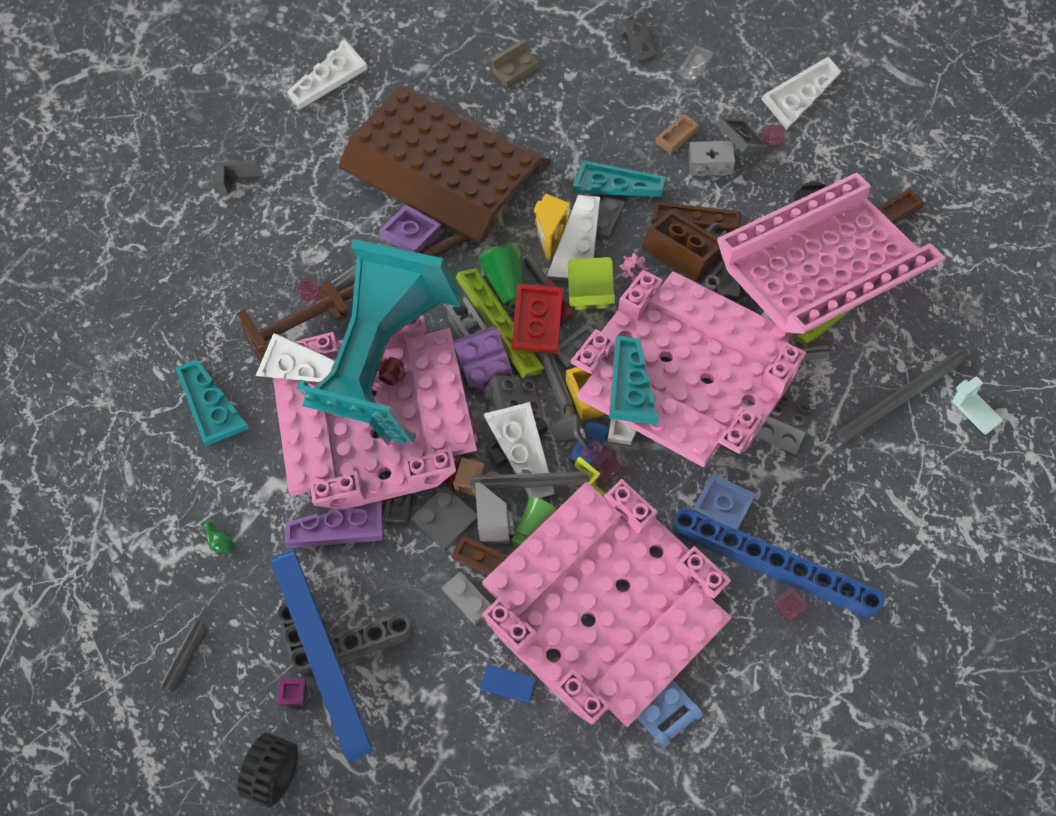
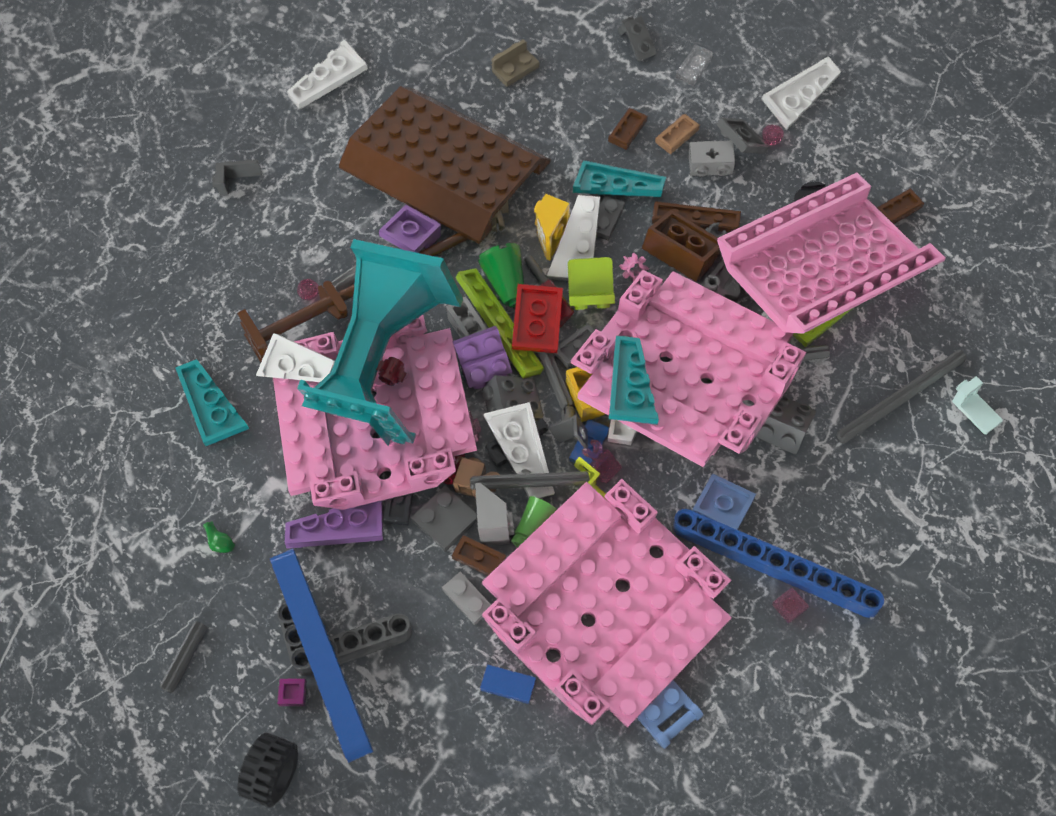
none -> reddish brown plate [608,108,648,150]

